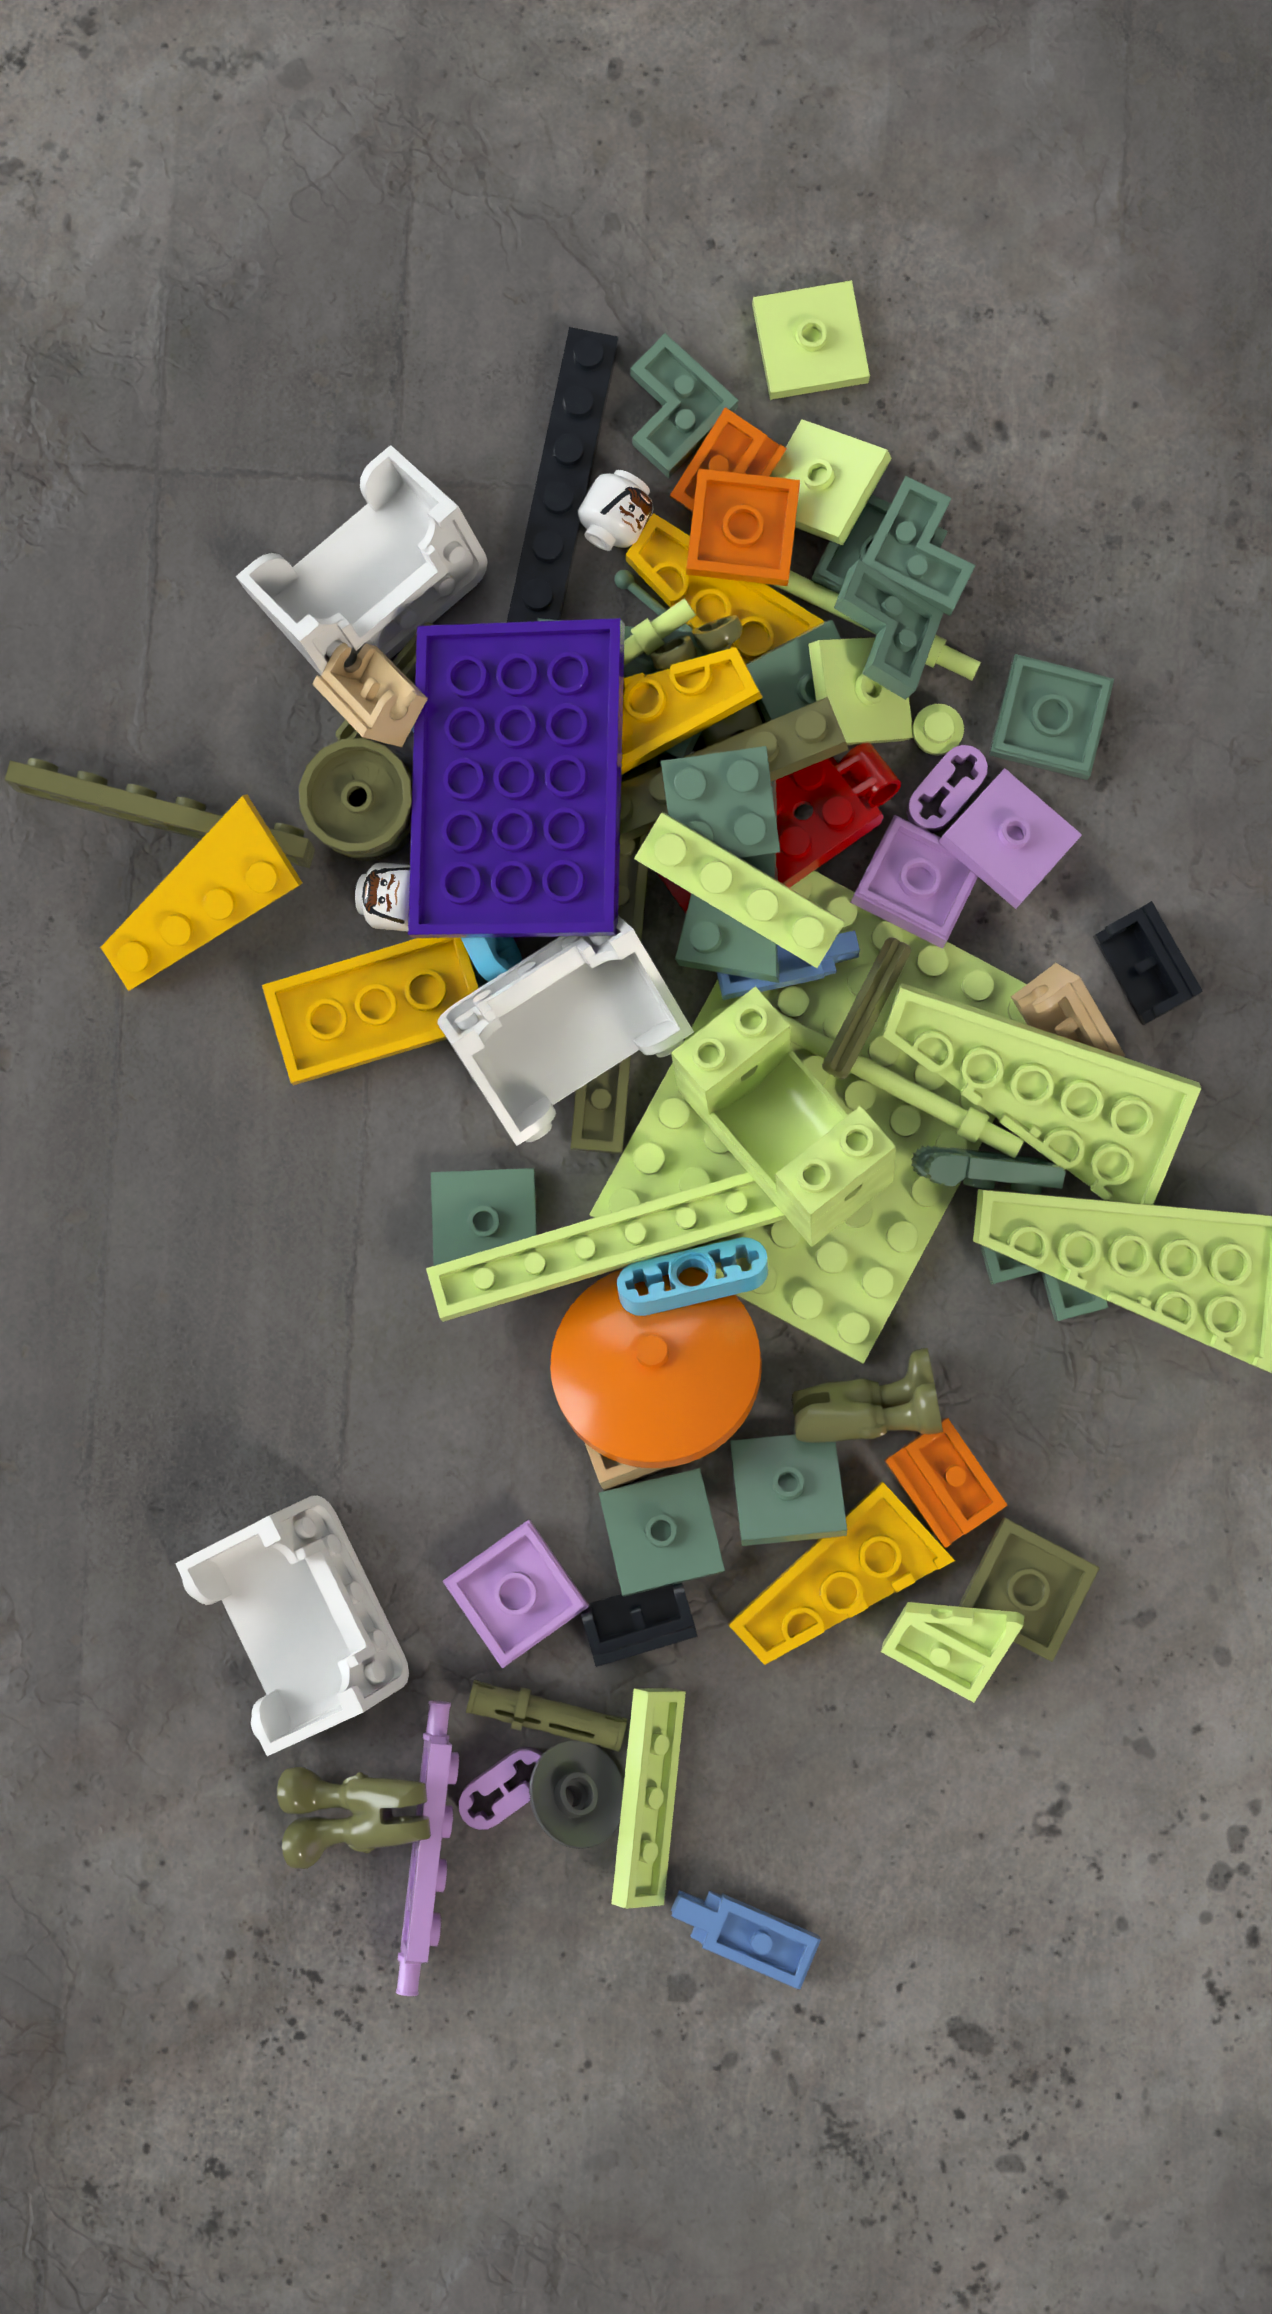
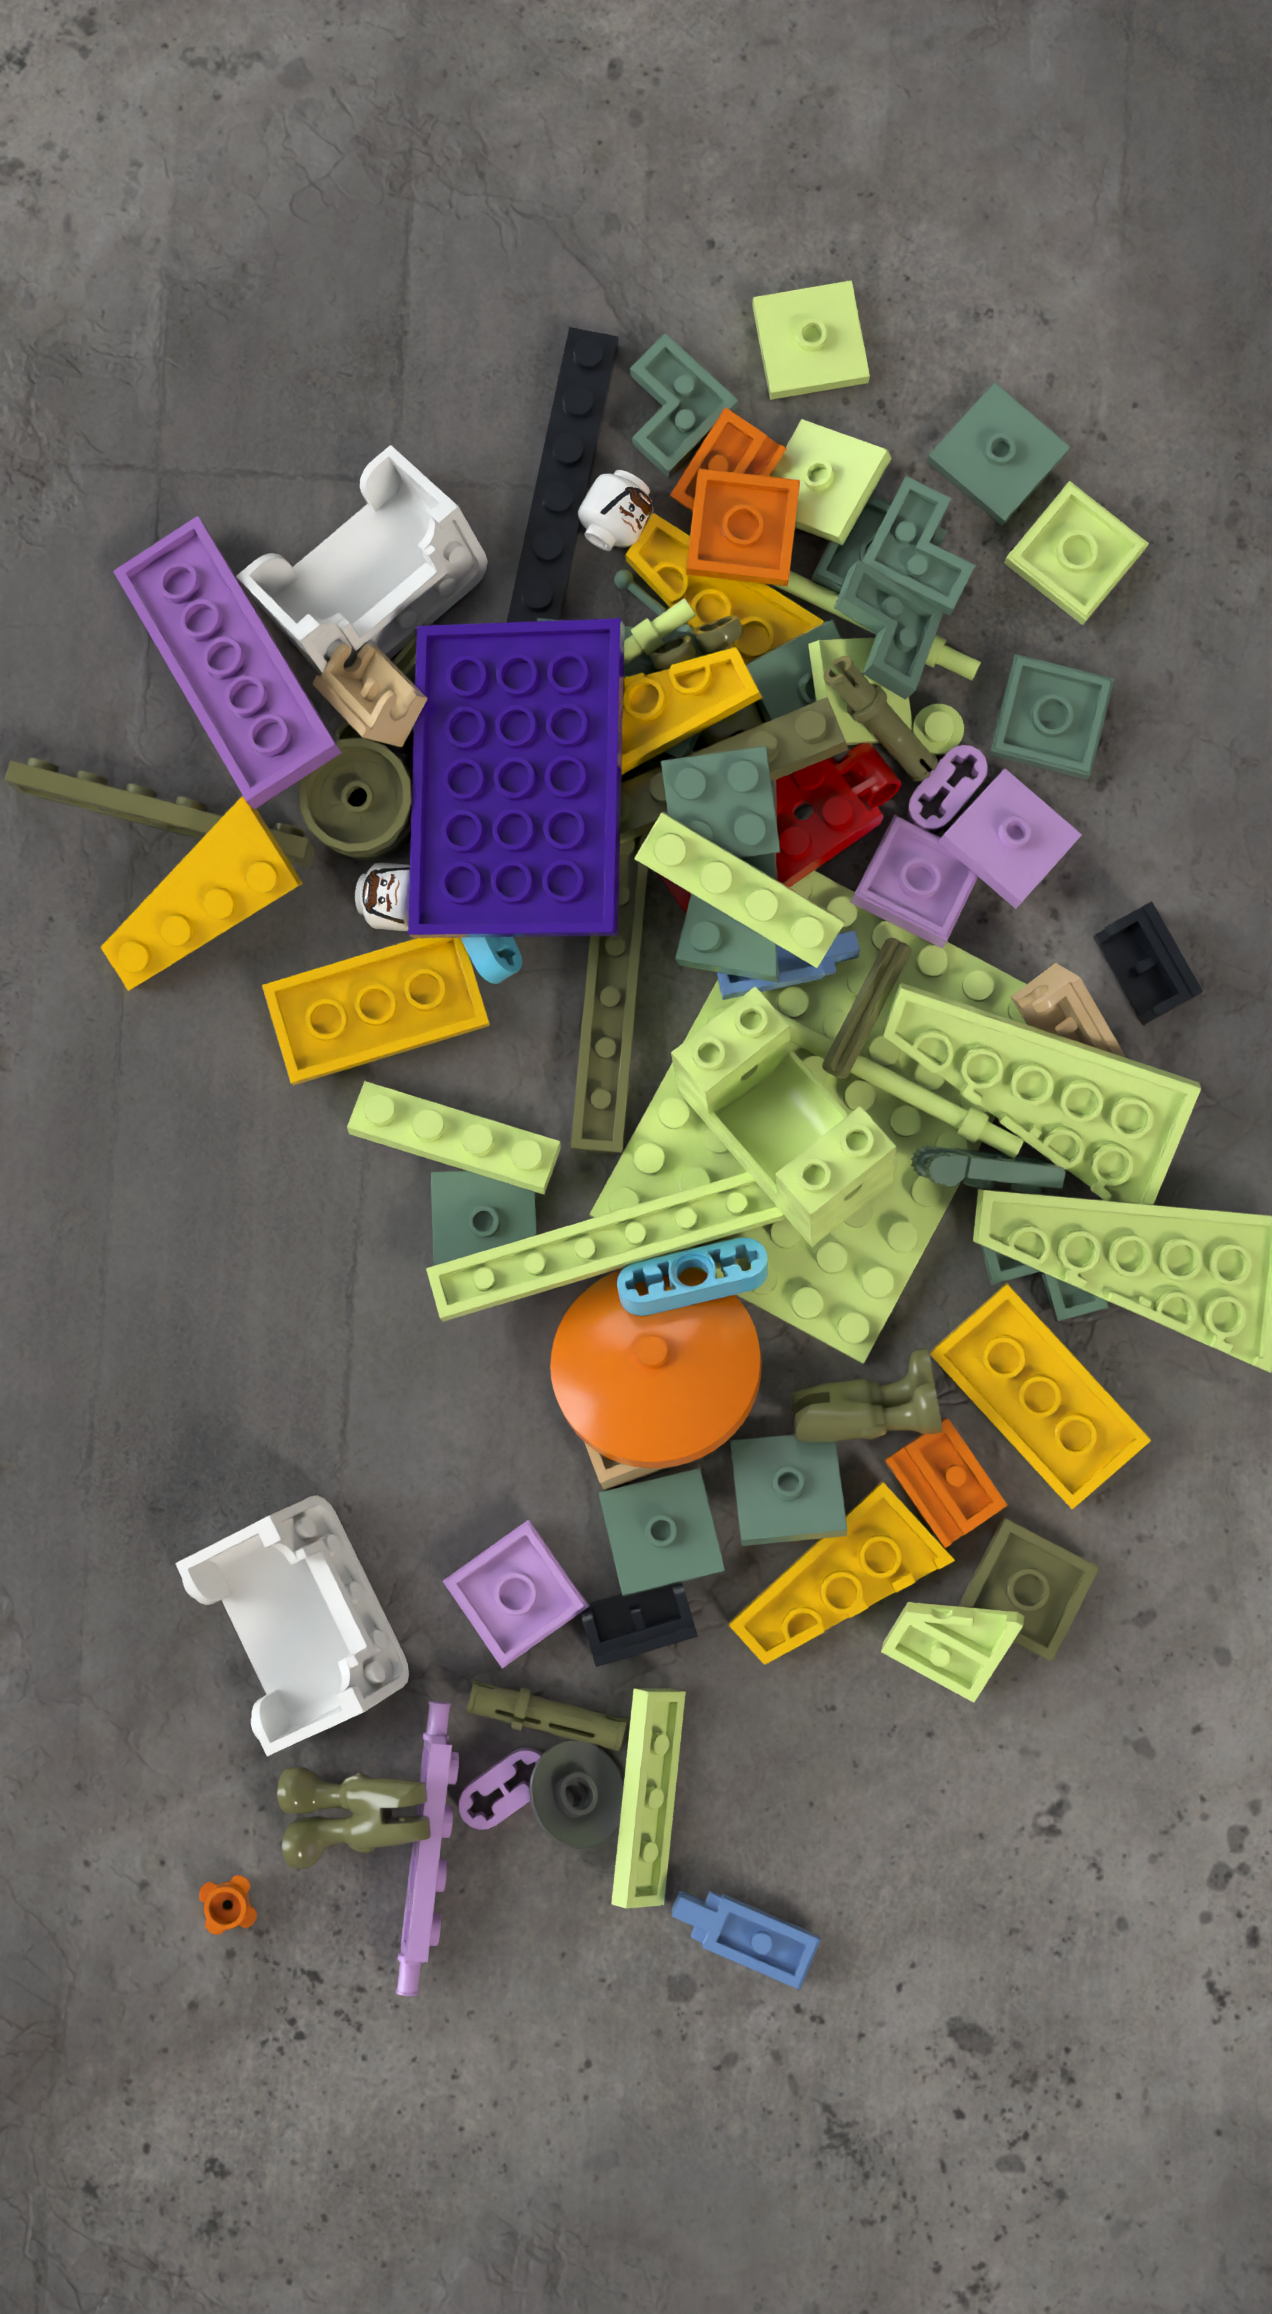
white windscreen [438,916,694,1146] -> none
none -> medium lavender plate [113,516,342,809]
none -> orange plate [199,1875,257,1935]
none -> yellowish green plate [347,1081,561,1194]
none -> olive pin [823,656,938,782]
none -> sand green plate [926,382,1071,526]
none -> yellow plate [930,1283,1151,1510]
none -> yellowish green plate [1004,481,1149,625]

